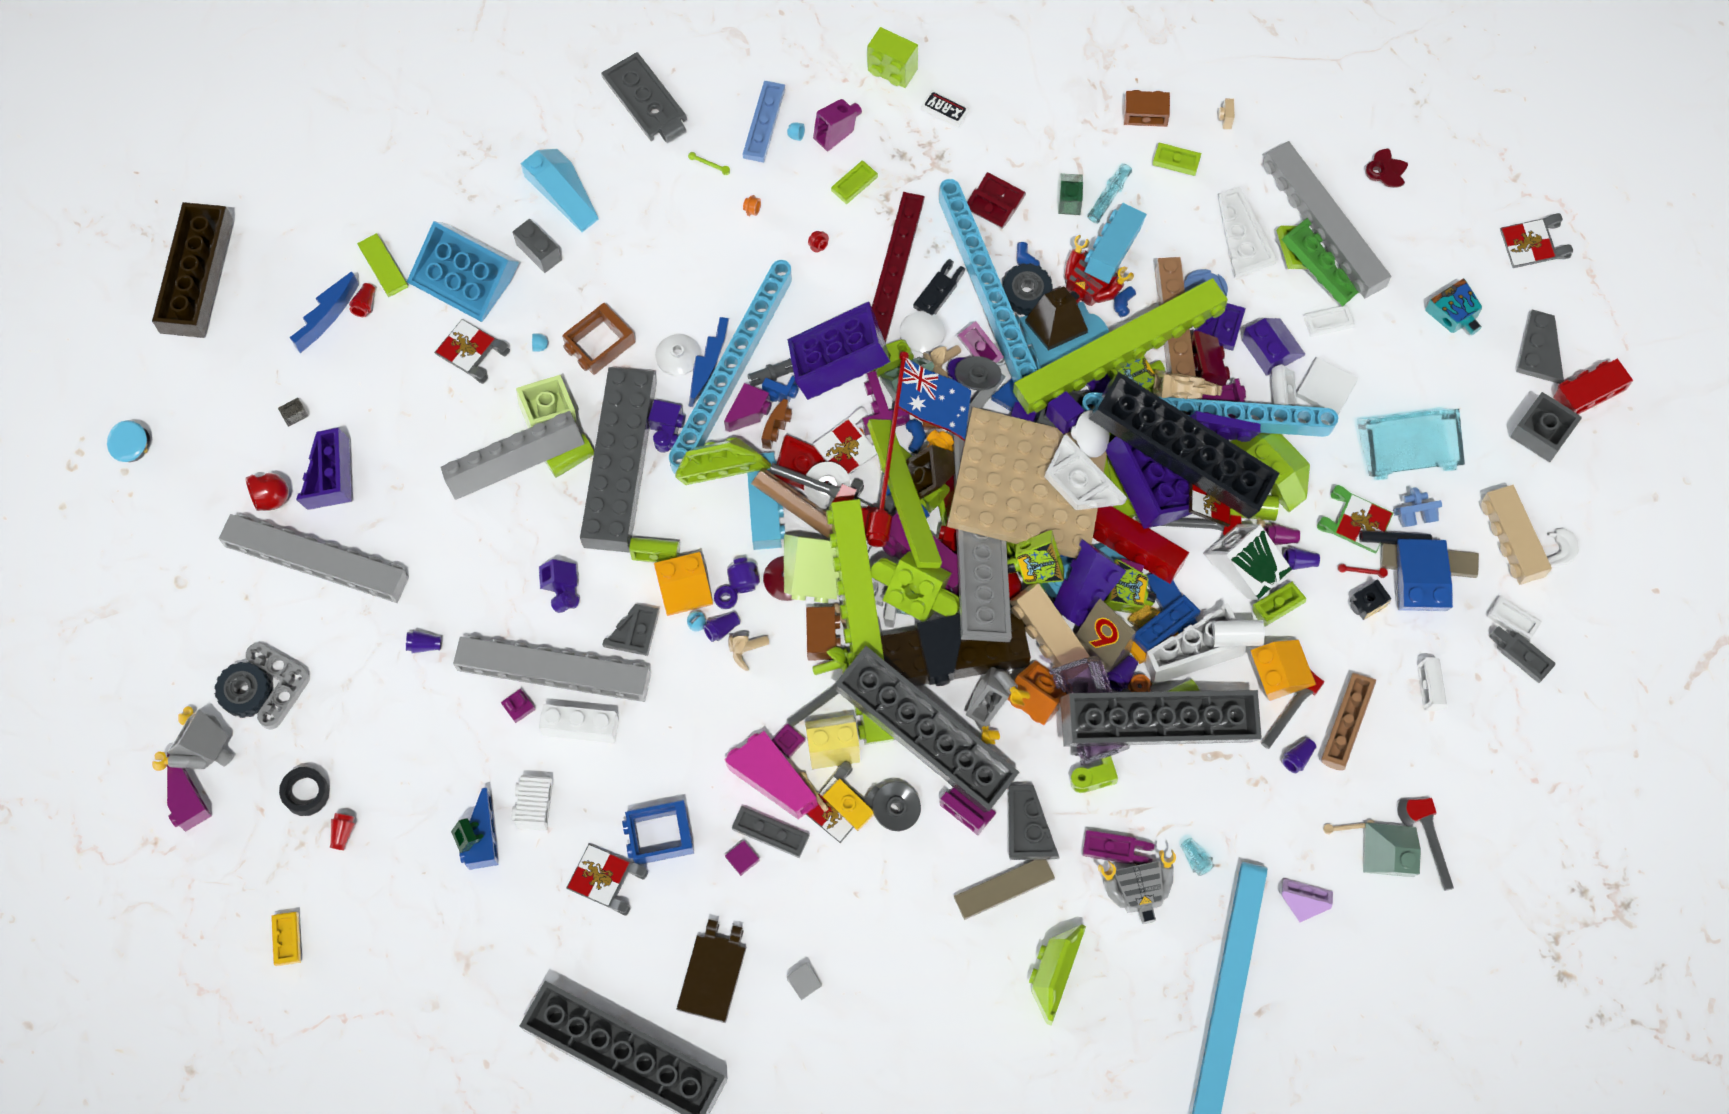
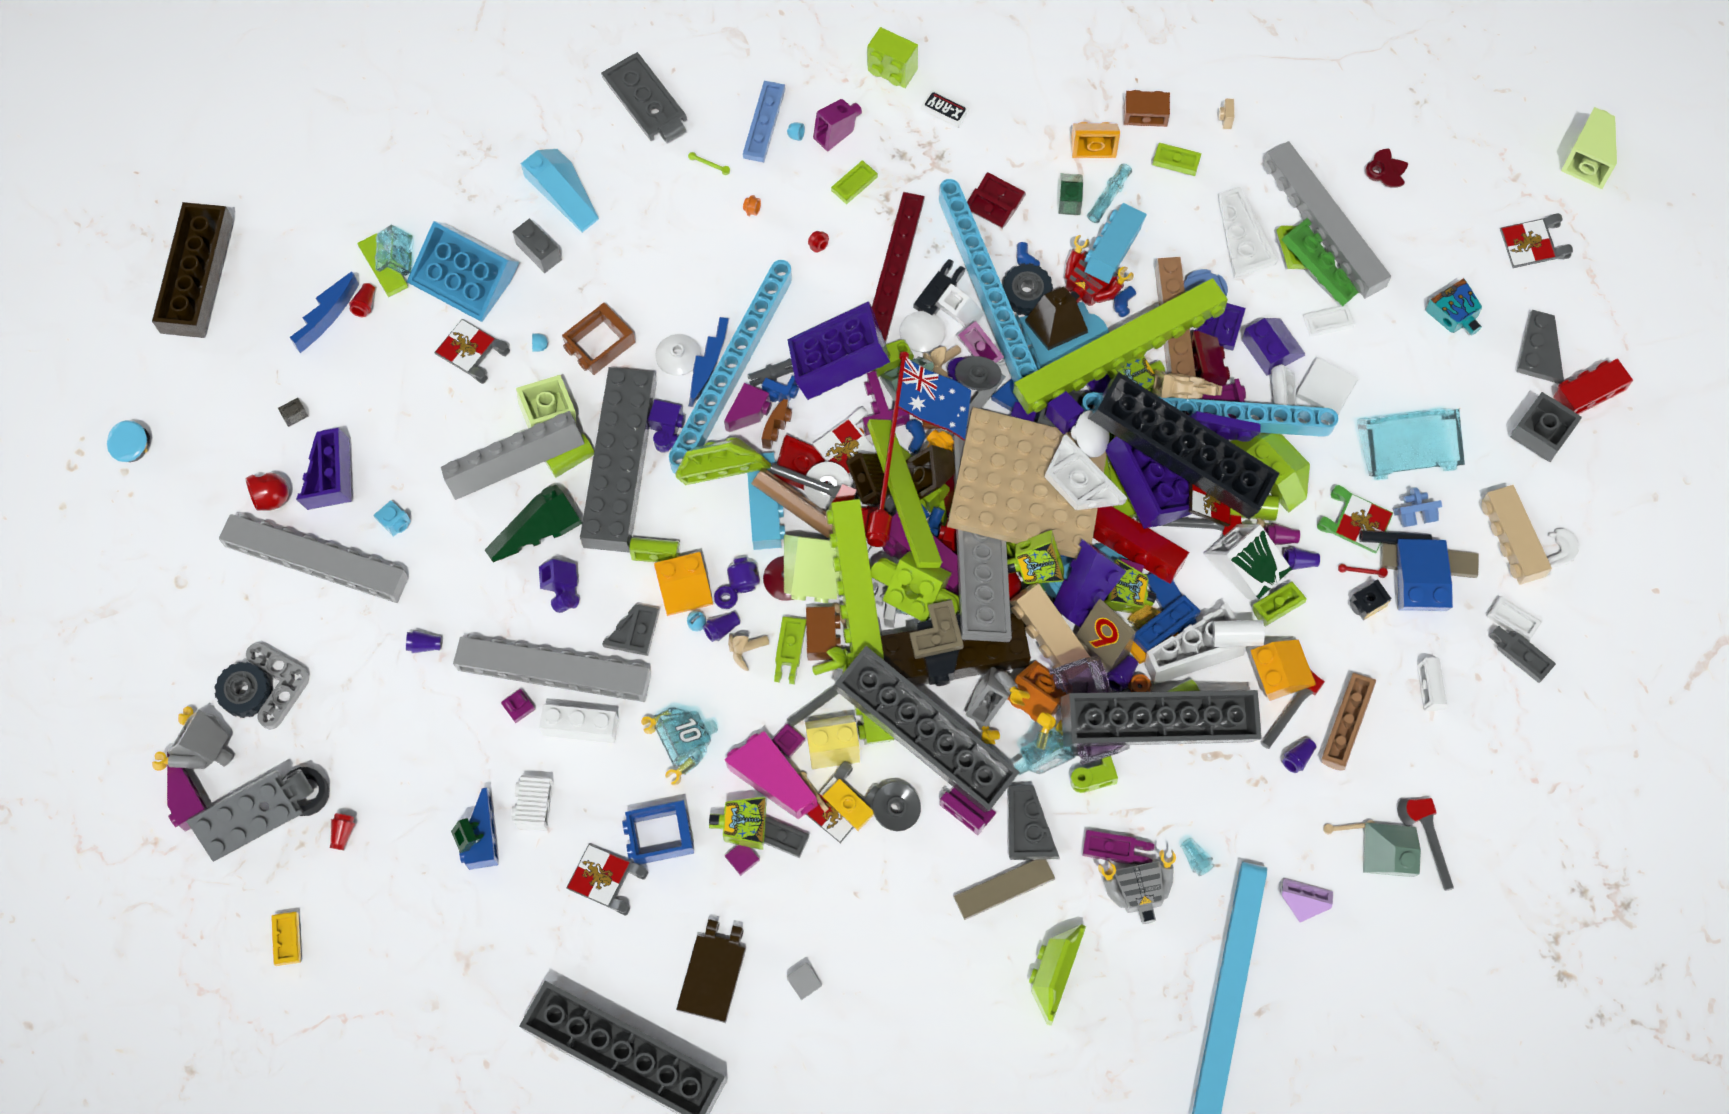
none -> hinge [186,769,314,862]
none -> medium azure bracket [373,500,411,537]
none -> clear light blue bracket [375,224,413,276]
none -> dark green wedge [485,484,582,563]
none -> clear light blue torso [641,707,718,786]
none -> torso [709,797,767,850]
none -> lime hinge [774,616,806,685]
none -> dark brown brick [846,453,892,505]
none -> dark tan plate [909,600,963,659]
none -> blue arm [928,506,945,539]
none -> white slope [935,284,985,328]
none -> clear light blue torso [1013,712,1076,775]
none -> light orange slope [1071,122,1120,158]
none -> yellowish green slope [1561,107,1617,189]

